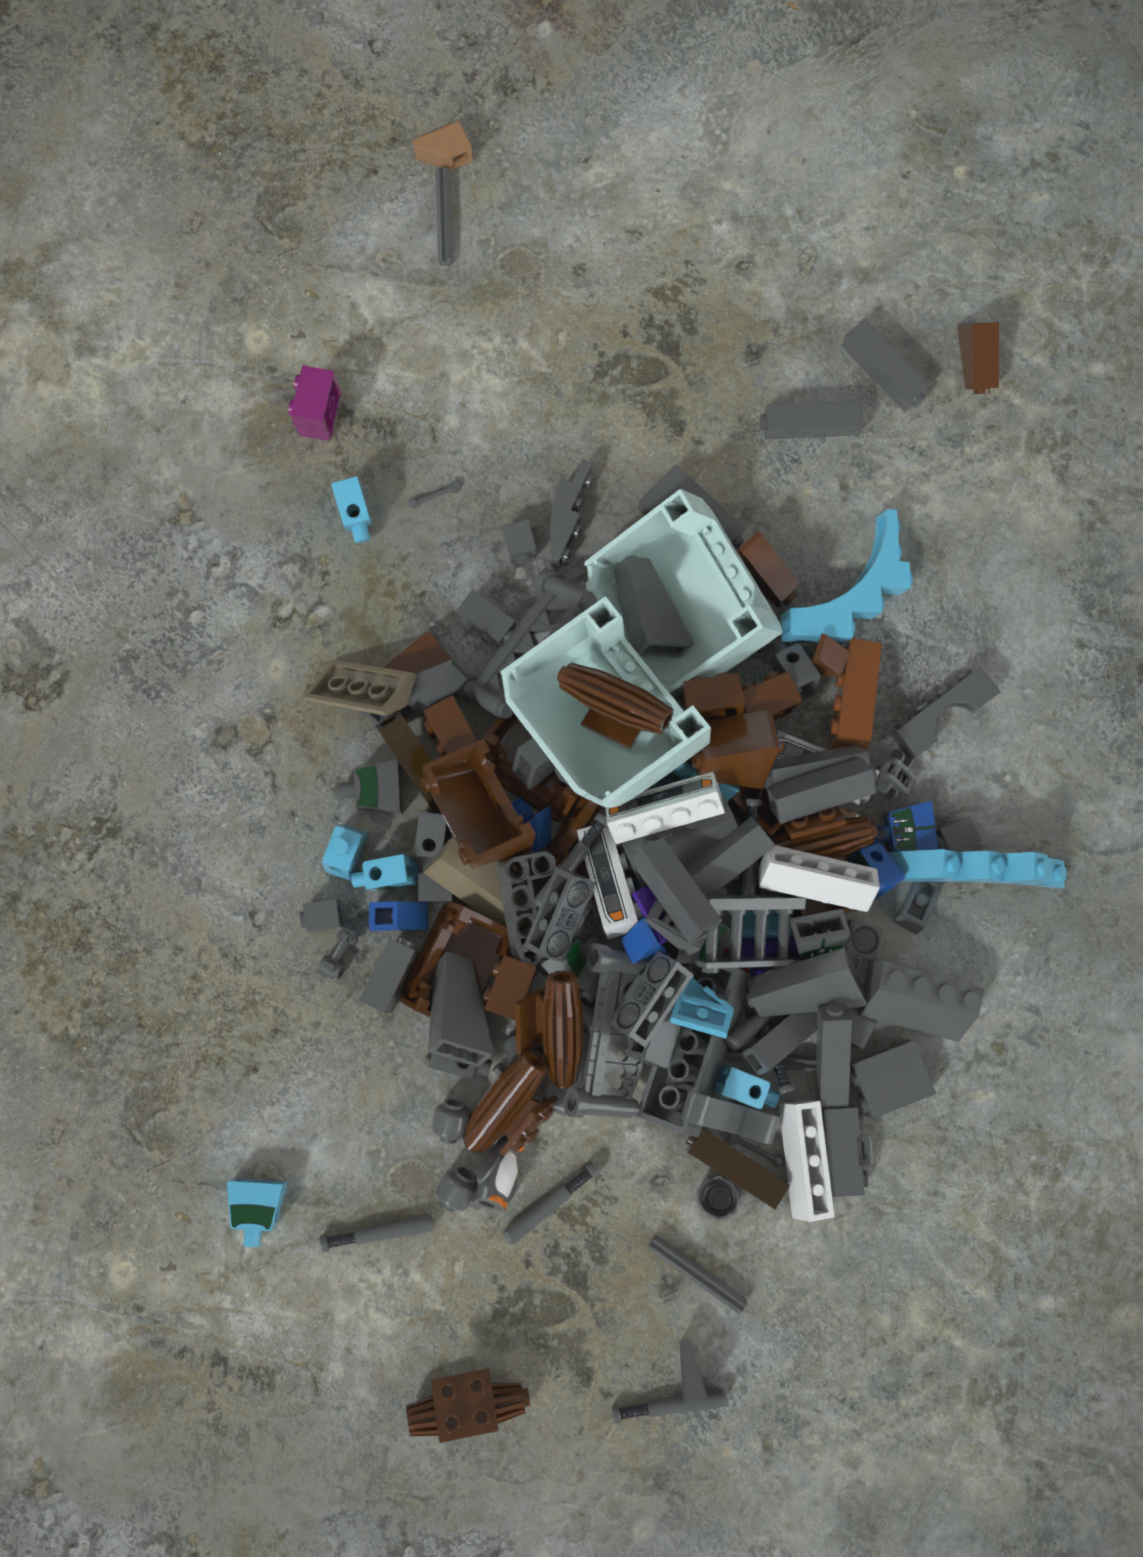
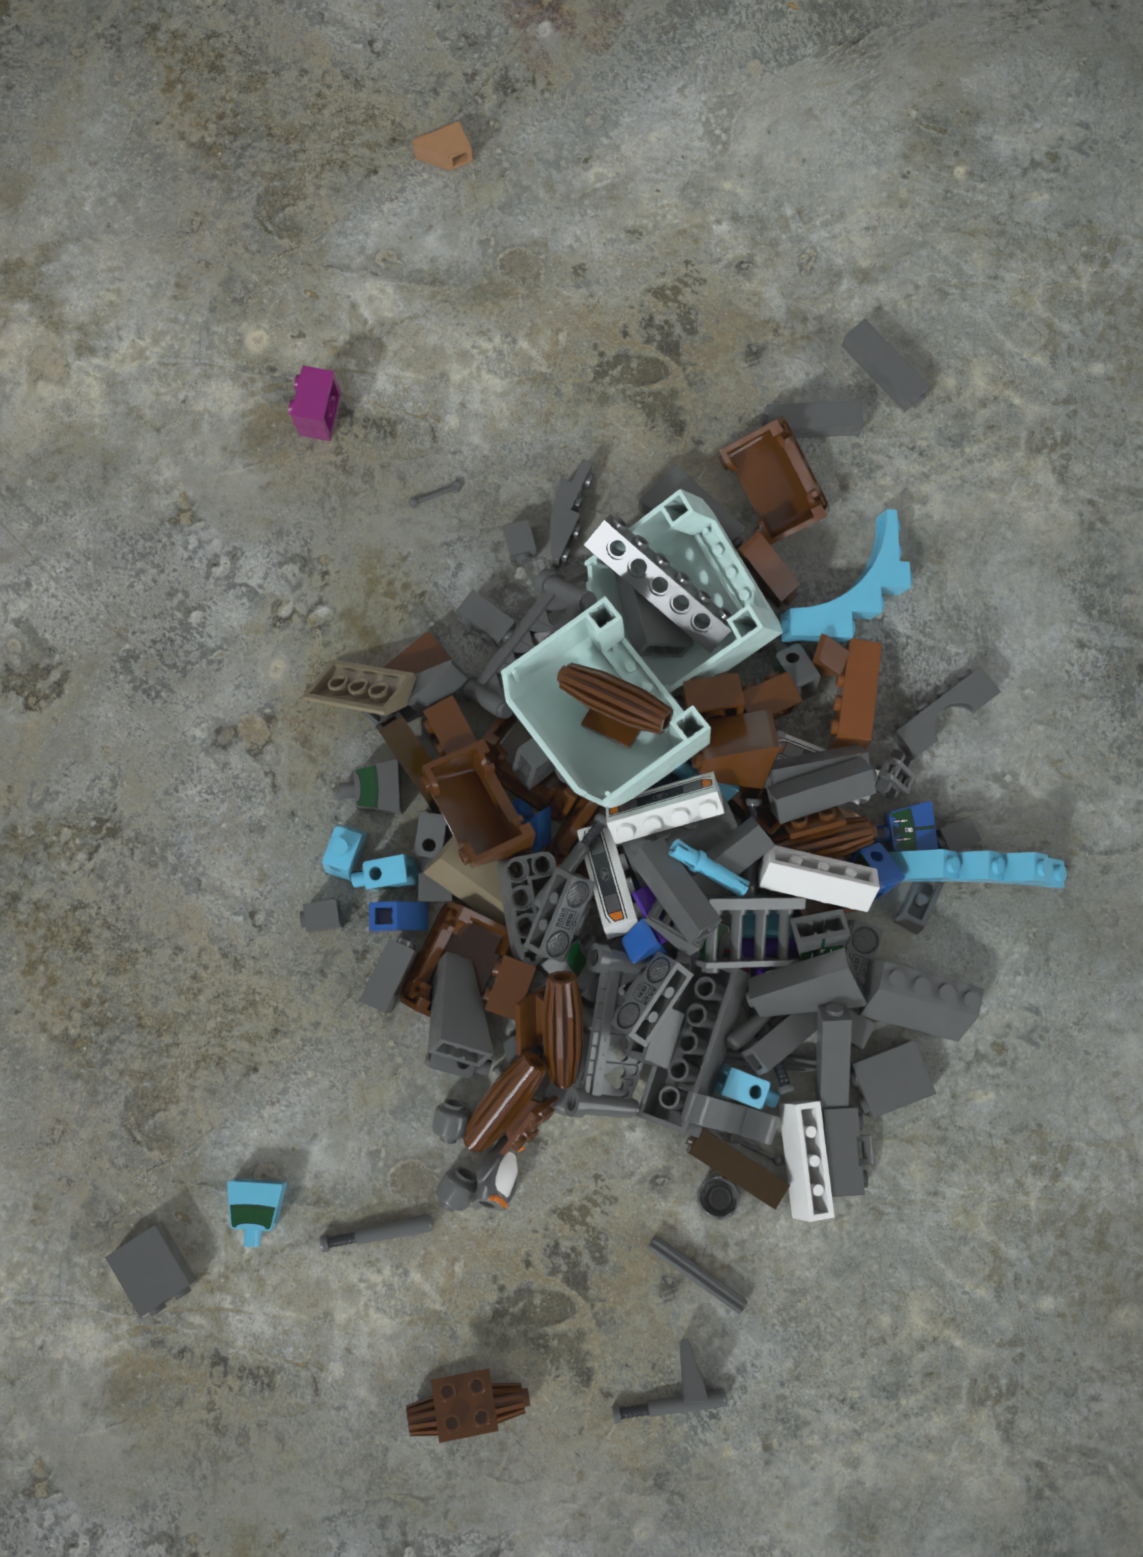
dark grey bar [318,926,359,979] -> none
medium azure torso [331,476,372,544] -> none
dark grey axle [436,167,452,266] -> none
dark grey piece [503,1161,600,1244] -> none
medium azure wing [670,977,734,1038] -> none
reddish brown slope [958,322,999,394] -> none
none -> dark grey brick [105,1221,197,1318]
none -> brick [584,514,732,653]
none -> medium azure pin [668,839,749,897]
none -> reddish brown windscreen [719,415,830,545]

